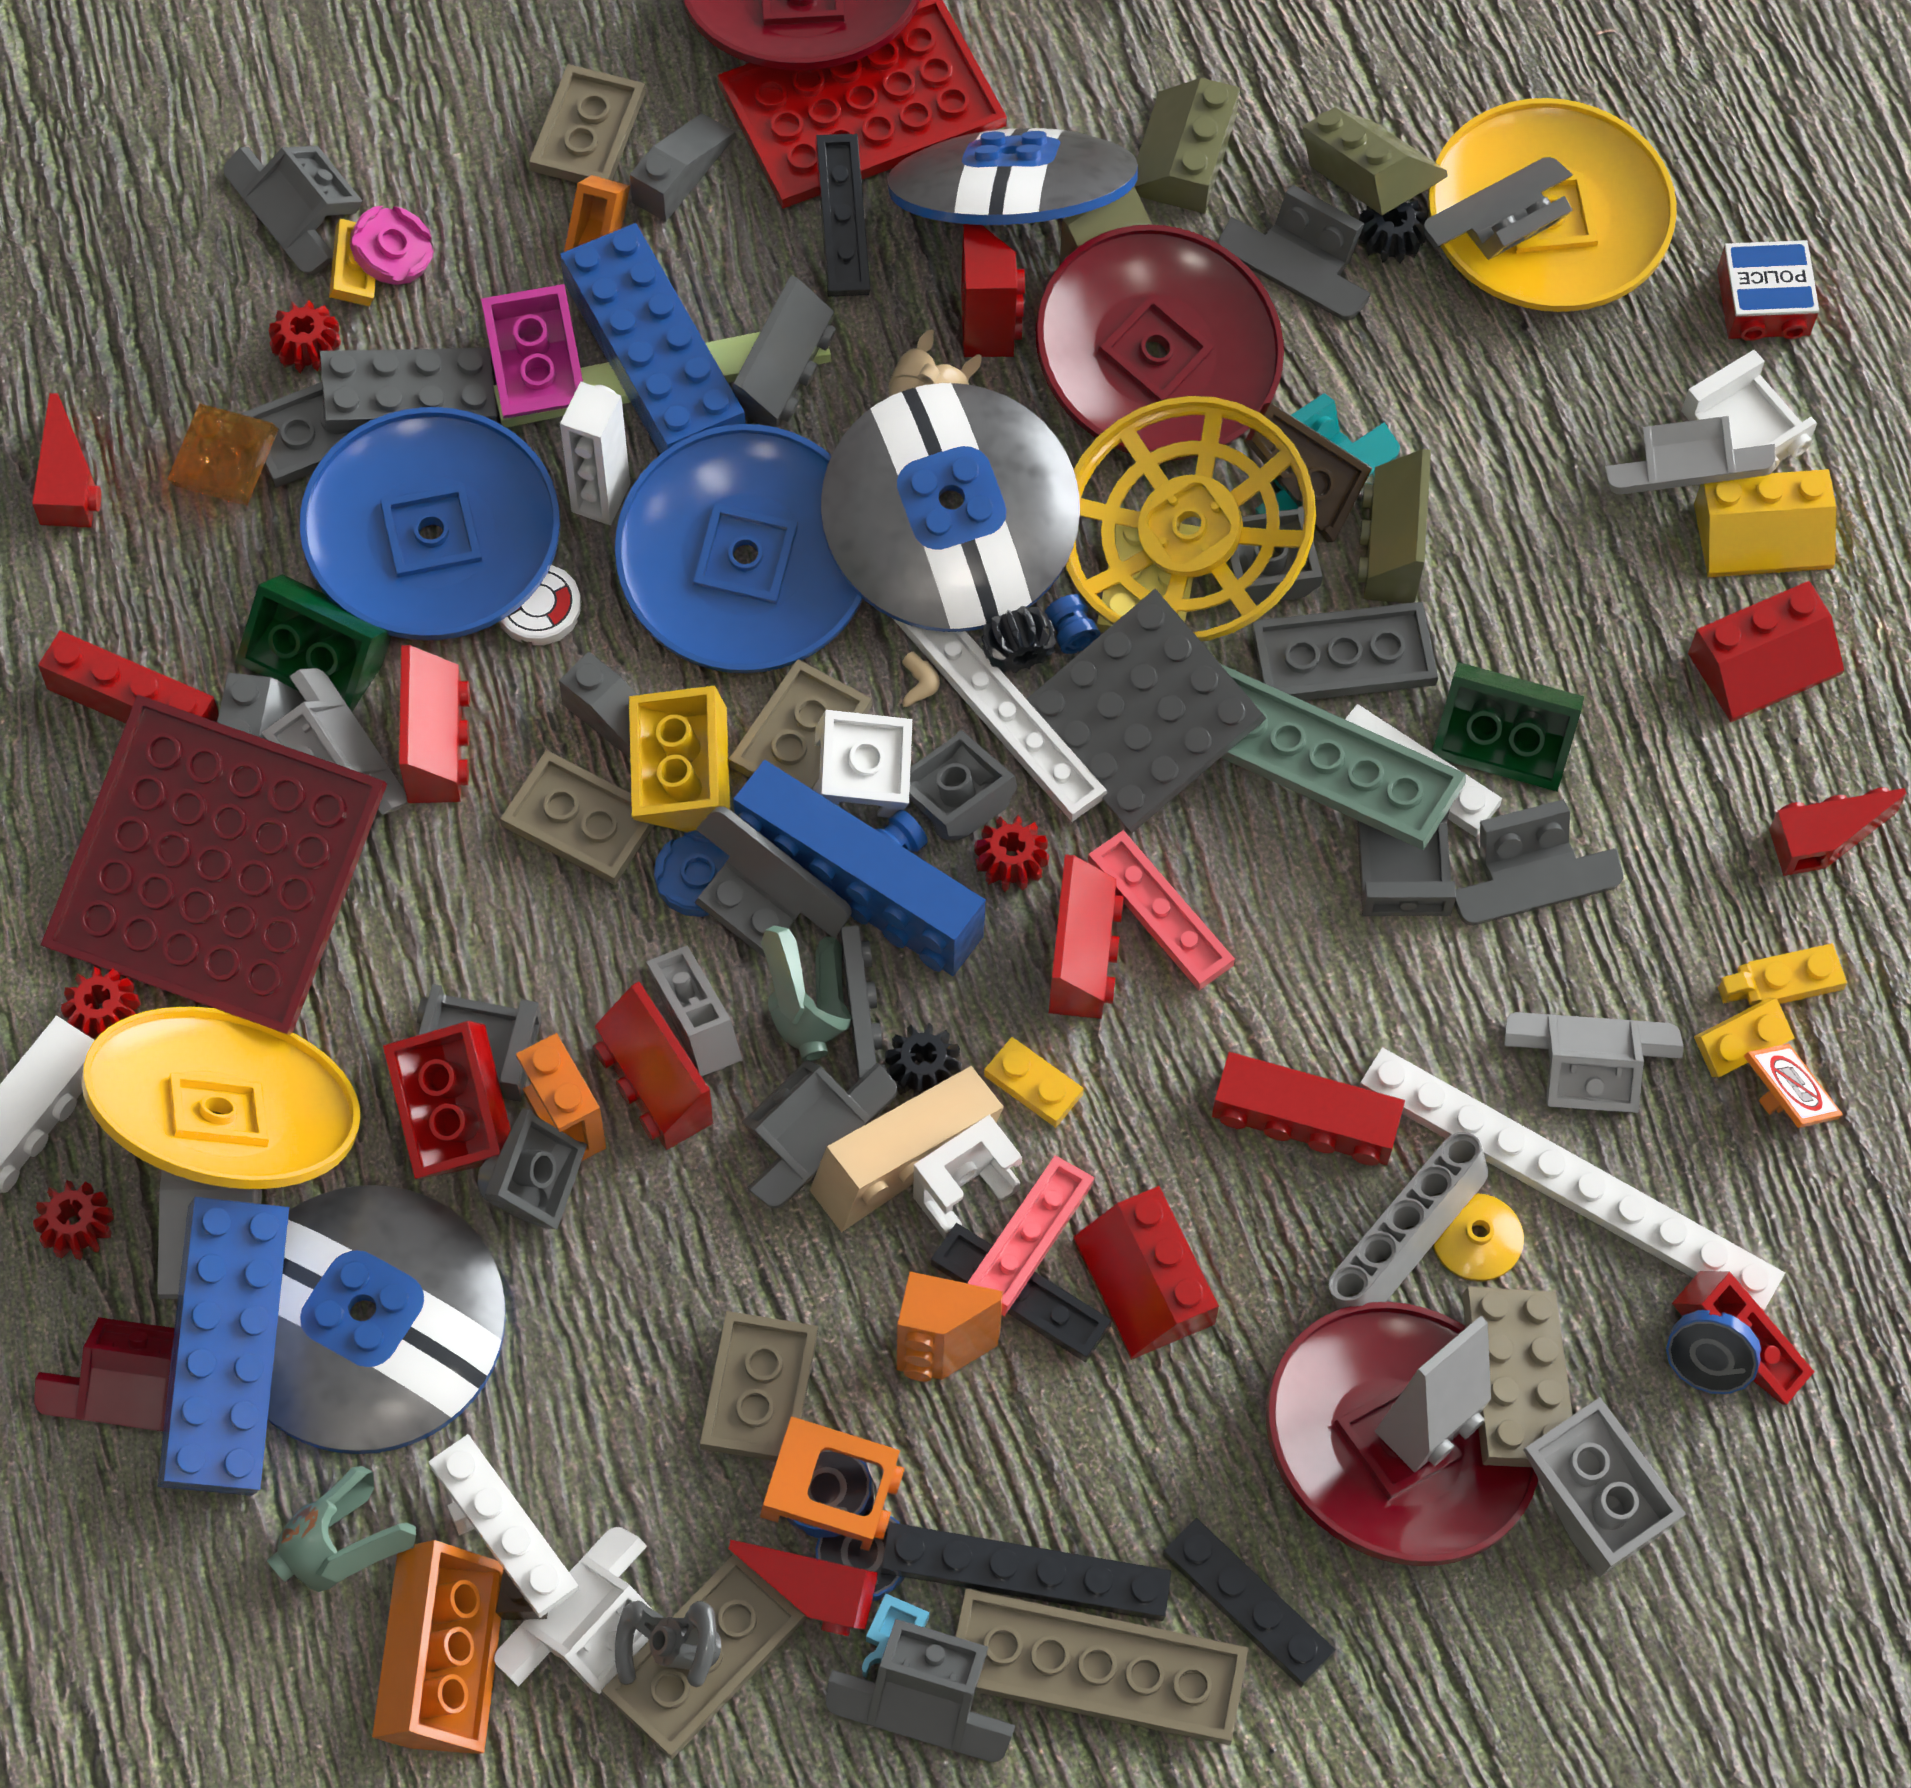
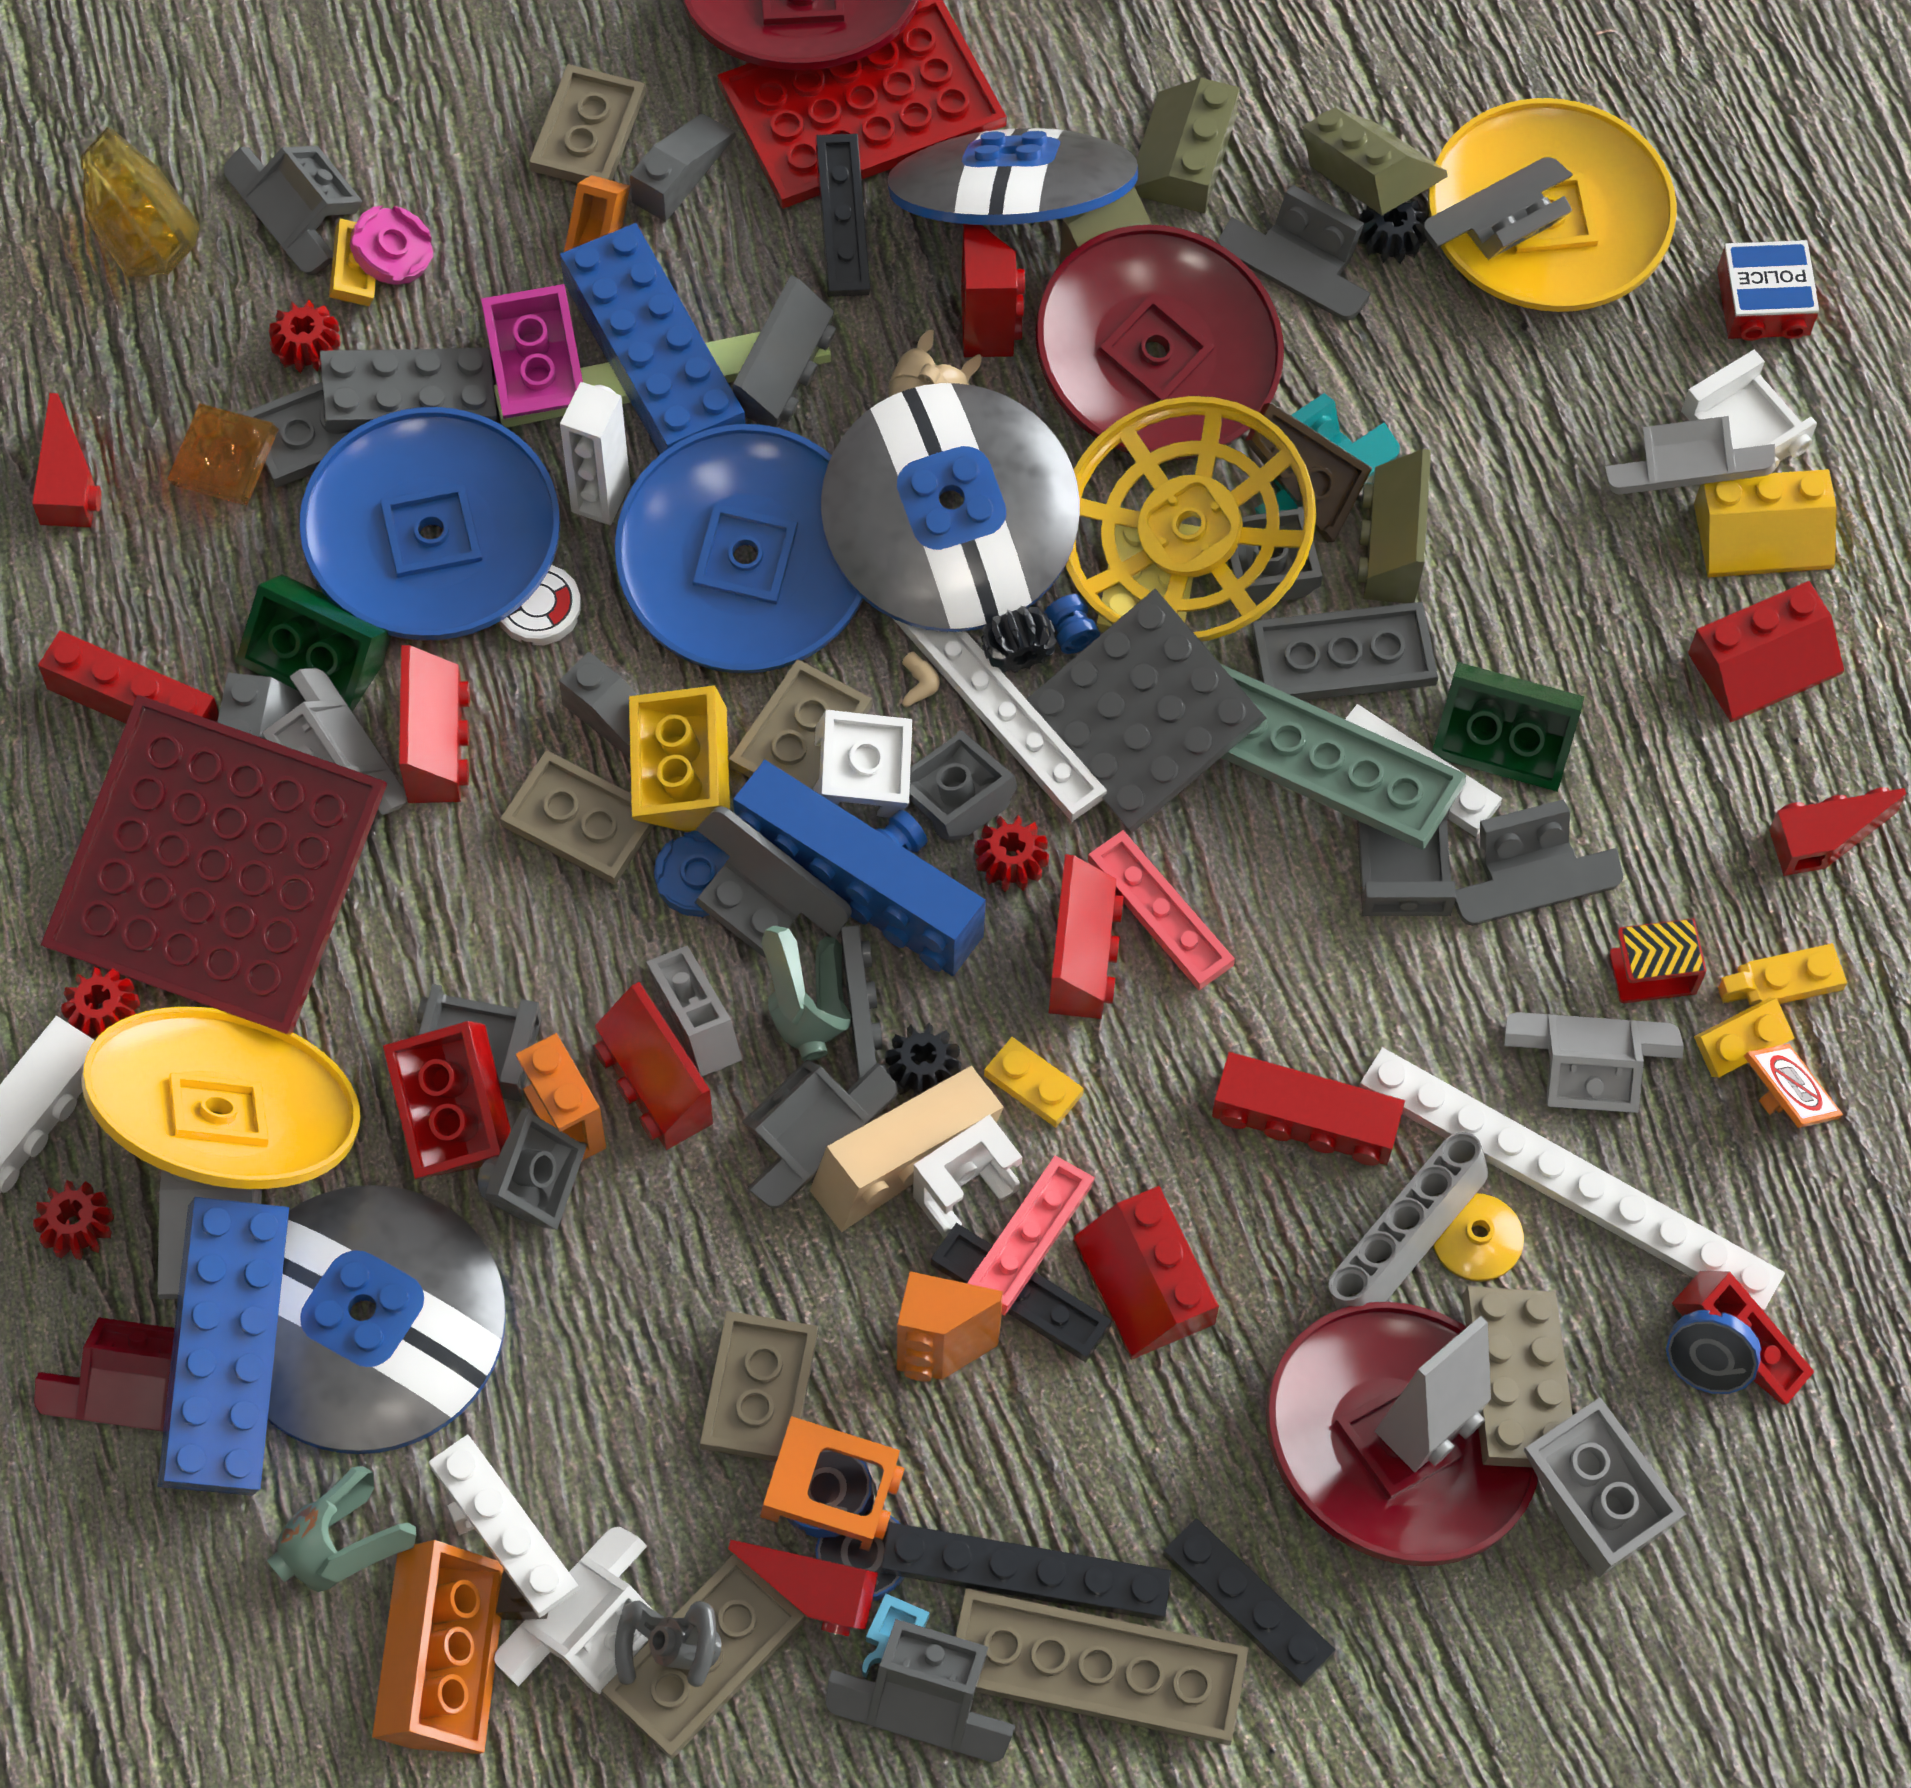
none -> clear yellow wedge [81,127,199,277]
none -> piece [1609,918,1707,1004]

